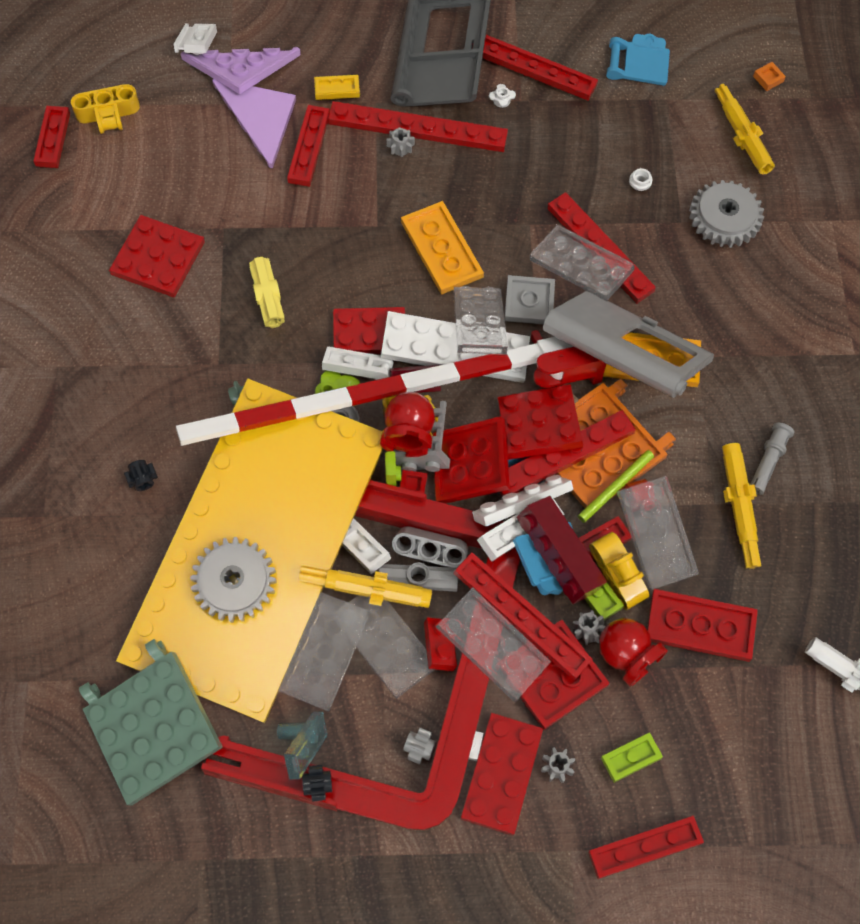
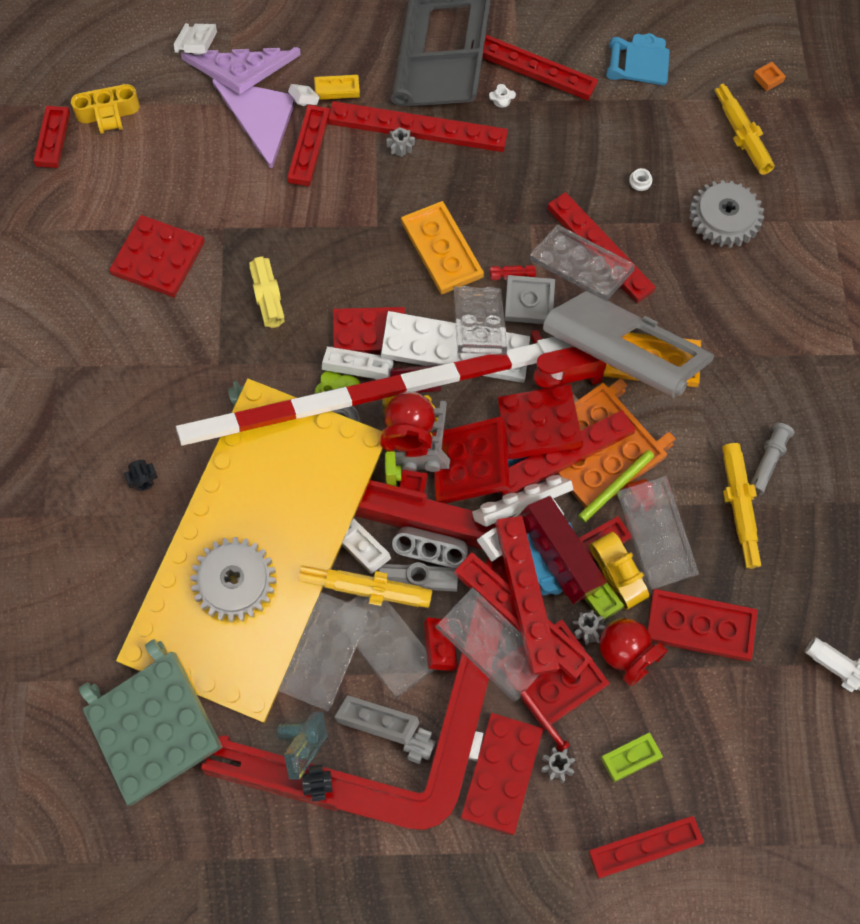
none -> white plate [288,84,320,106]
none -> light grey plate [335,695,419,745]
none -> red axle [490,265,536,280]
none -> red plate [495,516,560,676]
none -> red piece [520,689,570,752]

